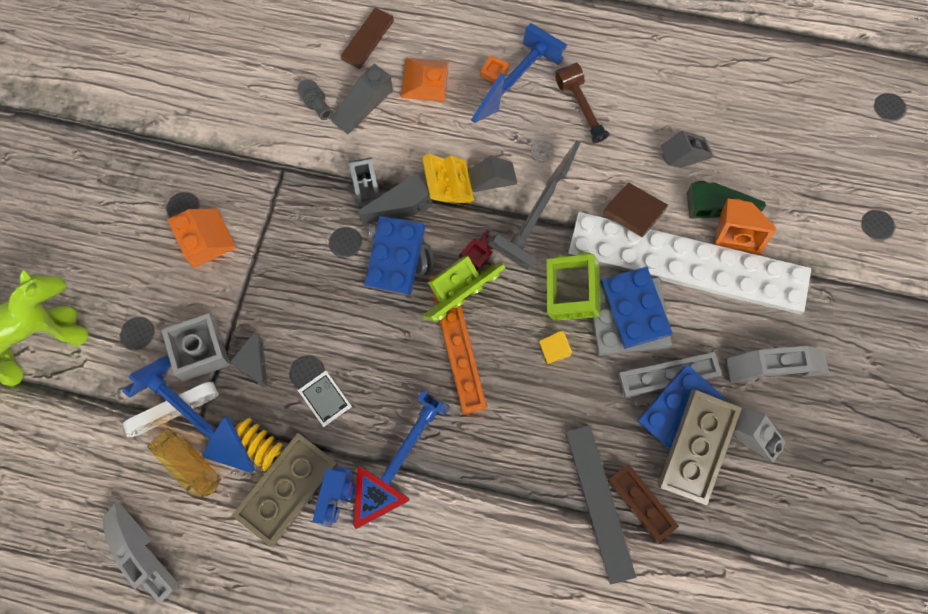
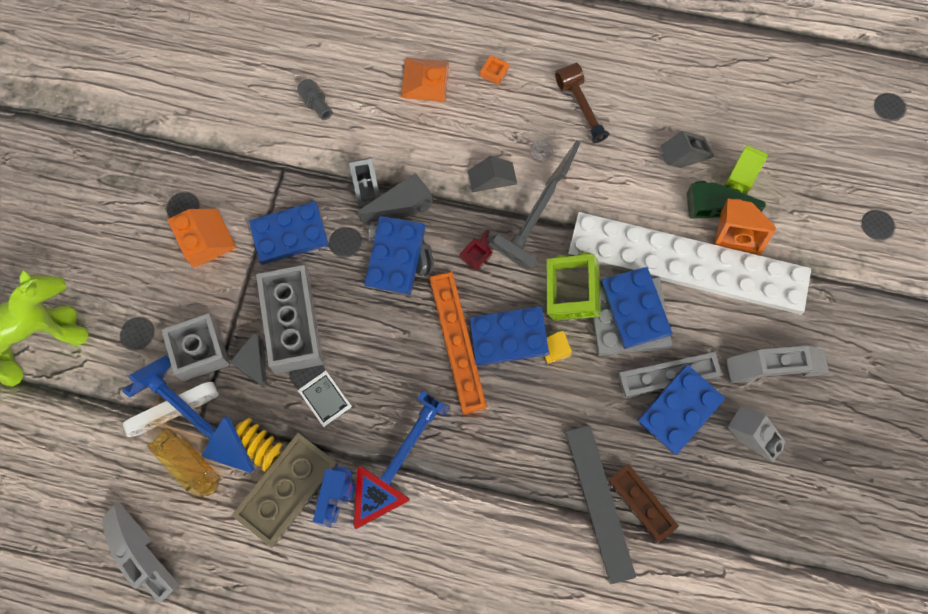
dark grey slope [331,63,393,135] -> none
reddish brown tile [341,8,394,69] -> none
yellow slope [422,153,474,203] -> none
lime bracket [422,256,506,322] -> none
blue piece [471,23,567,123] -> none
reddish brown tile [603,182,668,238] -> none
dark tan plate [657,389,742,505] -> none
none -> blue plate [249,201,329,265]
none -> light grey brick [256,265,324,374]
none -> blue plate [470,306,549,366]
none -> lime slope [724,145,769,195]

